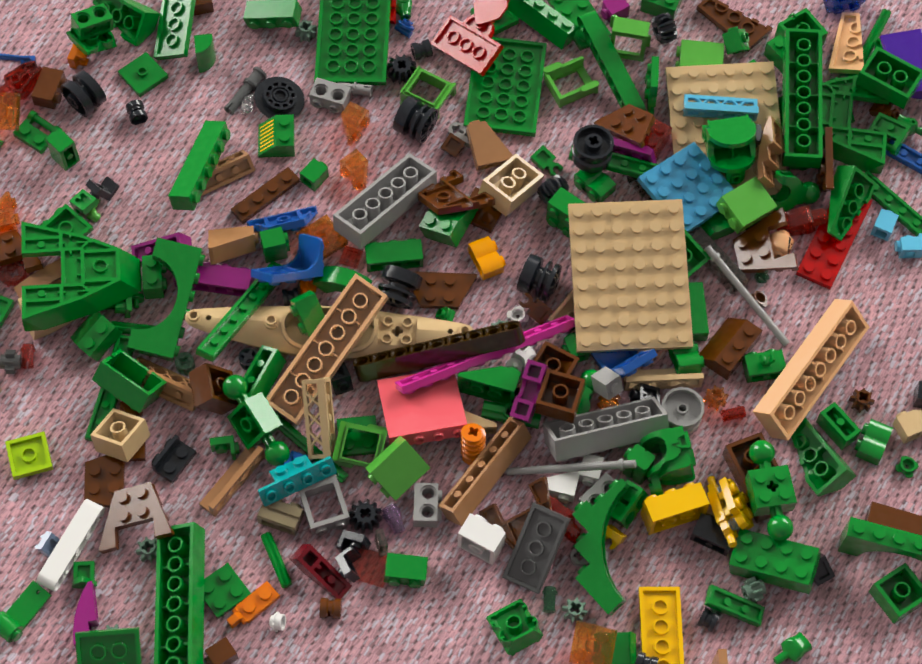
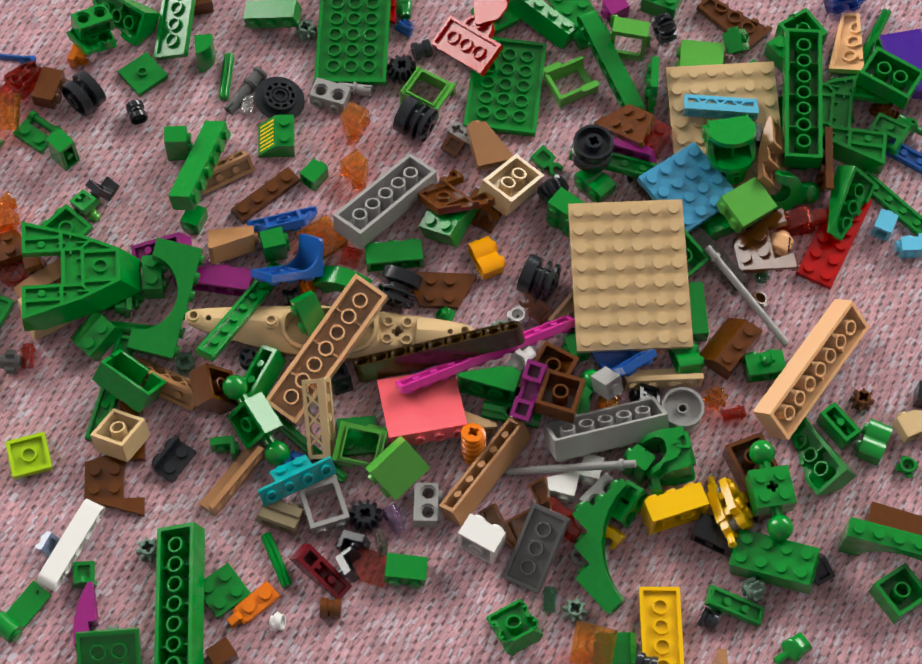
wing [99,482,174,554] -> none
none -> green brick [164,126,193,161]
none -> green brick [180,205,208,235]
none -> green axle [219,53,234,101]

